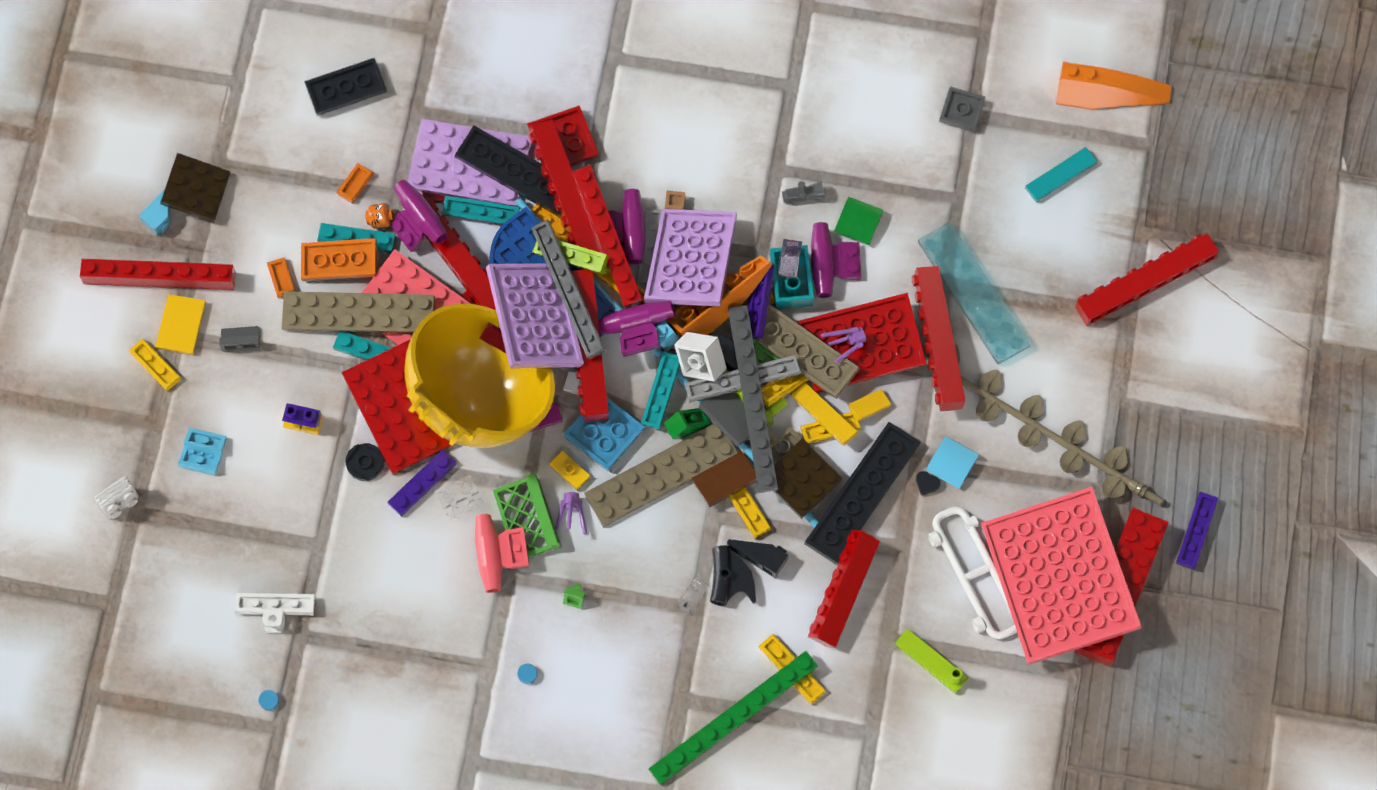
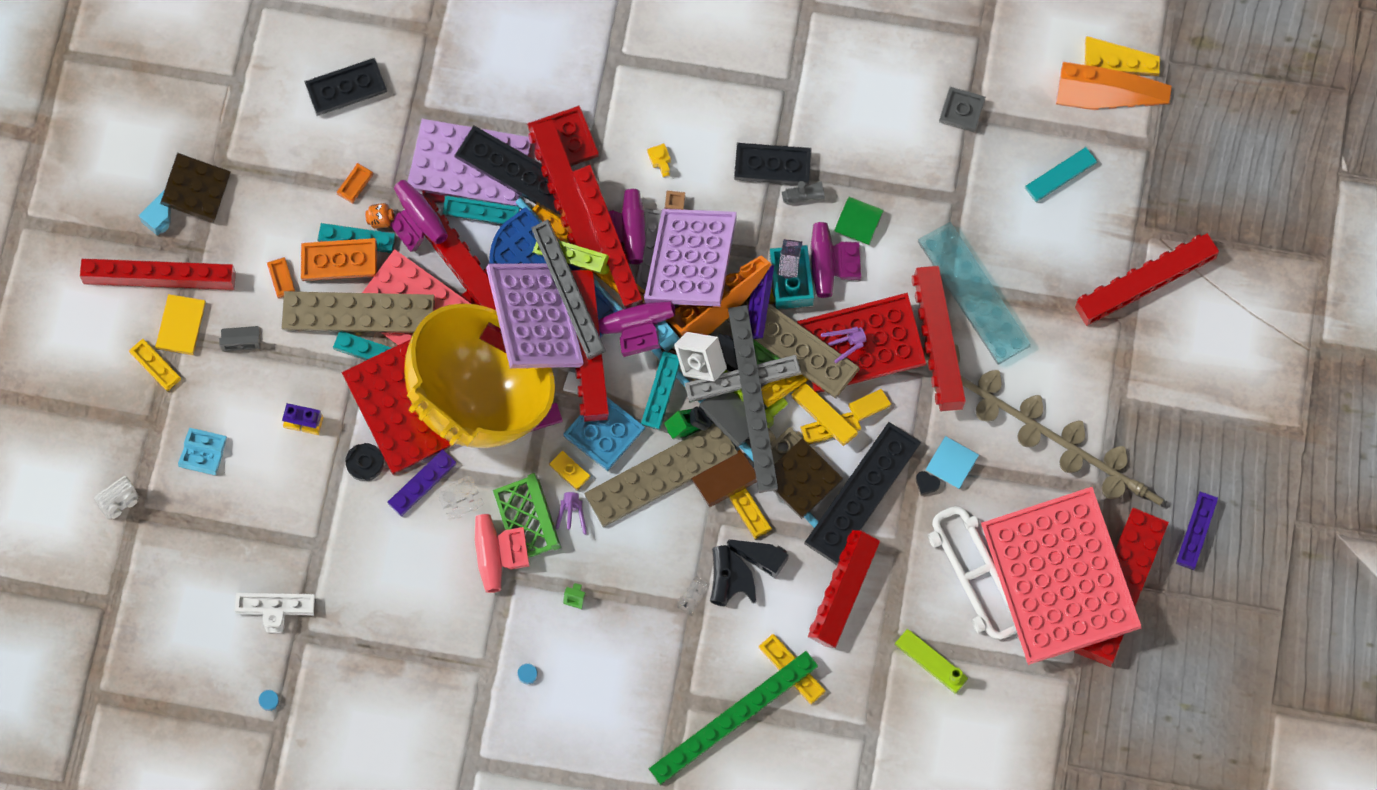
none -> yellow plate [647,143,671,178]
none -> black tile [690,406,712,431]
none -> black plate [734,143,812,185]
none -> yellow wing [1084,36,1160,76]

